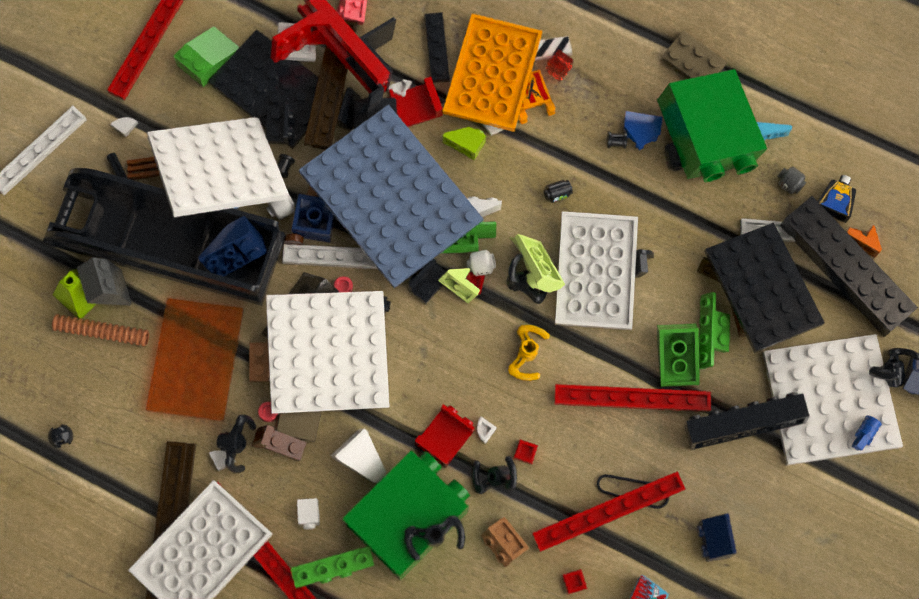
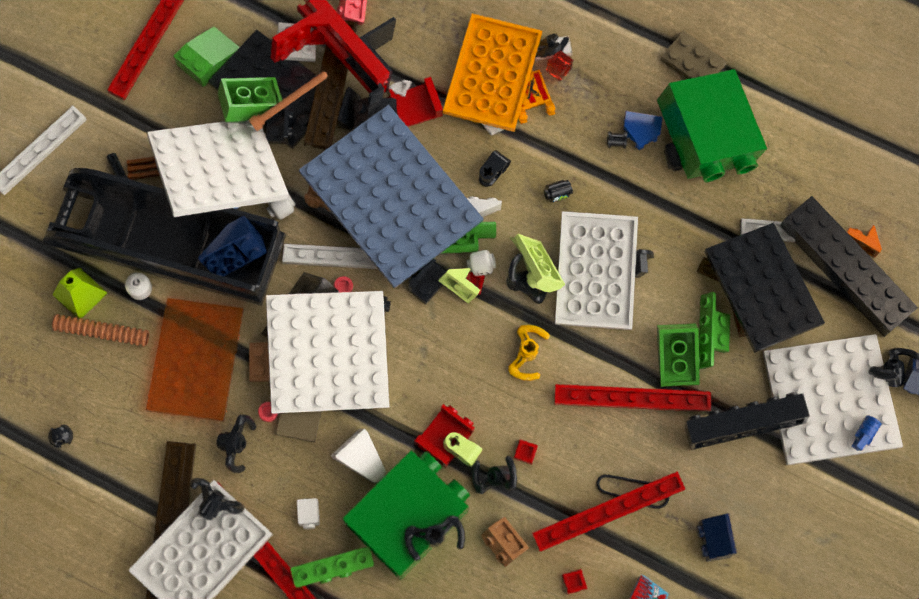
dark grey slope [77,258,132,306] -> none
white tile [111,117,138,137] -> none
white tile [209,450,236,471] -> none
reddish brown bracket [251,425,307,461] -> none
black bush [277,154,295,178] -> none
reddish brown tile [284,234,304,245] -> none
dark blue slope [292,194,335,243] -> none
black plate [424,12,450,83] -> none
lime slope [442,127,486,160] -> none
white tile [477,417,497,444] -> none
medium azure slope [757,122,792,140] -> none
dark grey head [777,167,807,194] -> none
torso [818,175,856,223] -> none
none -> white head [125,273,152,300]
none -> black piece [190,478,244,521]
none -> bright green slope [217,77,282,122]
none -> nougat piece [248,72,327,131]
none -> yellowish green piece [443,432,482,467]
none -> black piece [479,150,511,187]
none -> black piece [538,33,562,58]

